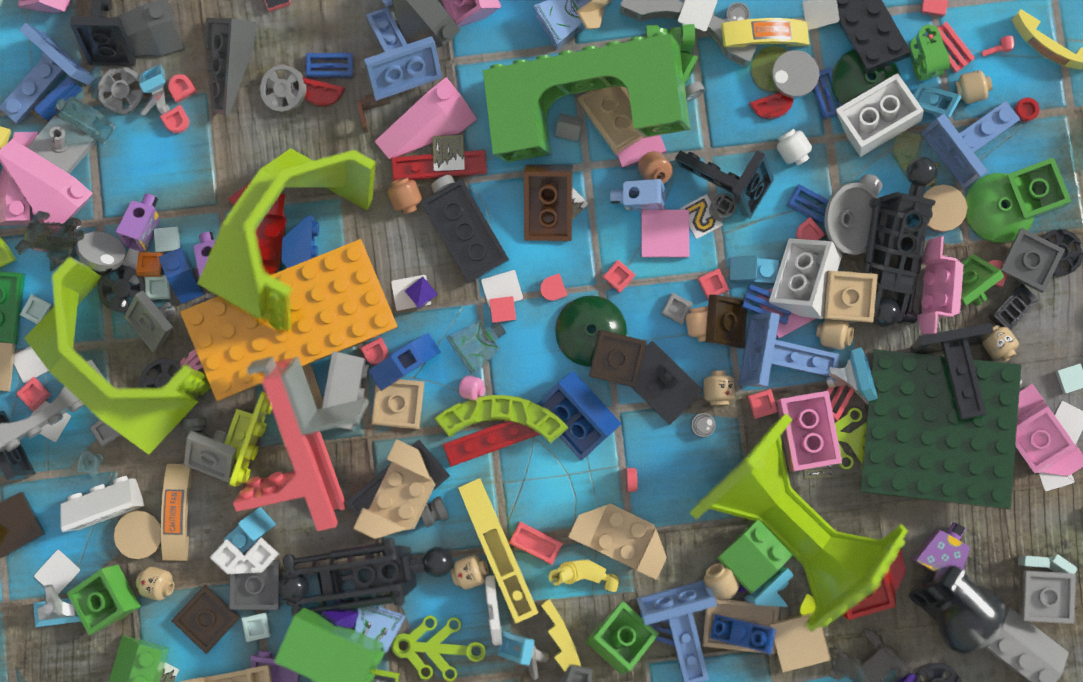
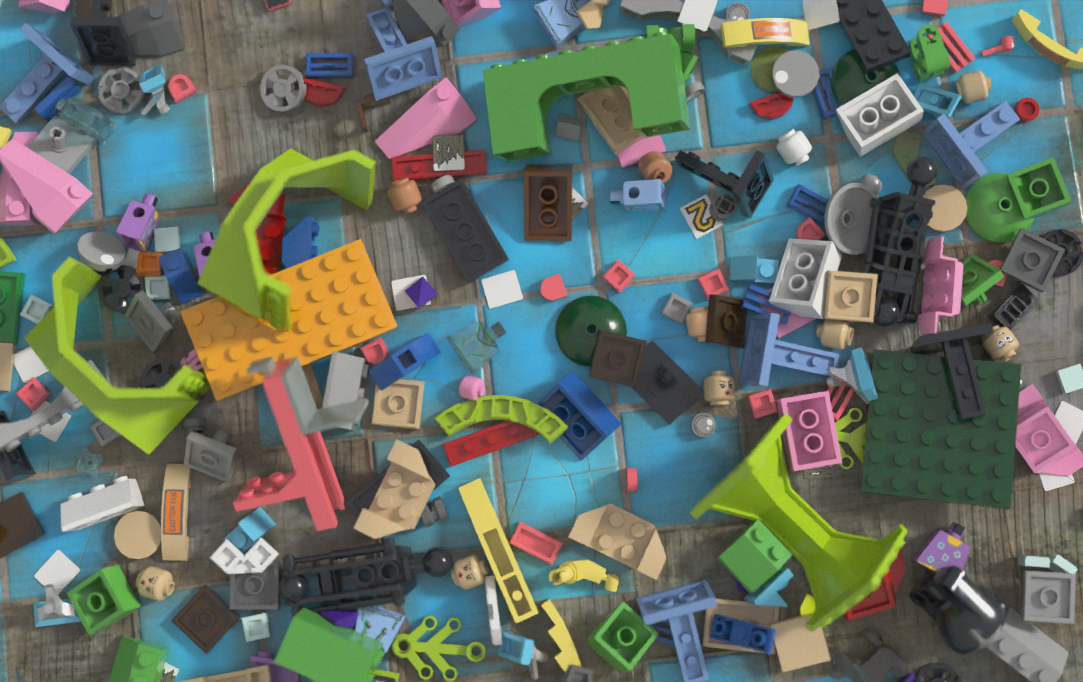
clear smoke animal [15,211,84,271] -> none
coral tile [160,105,189,134] -> none
dark grey wedge [205,18,256,115] -> none
neon yellow bracket [224,392,272,487] -> none
coral tile [490,296,516,323] -> none
bright pink tile [641,210,689,258] -> none
tan head [704,563,740,600] -> none

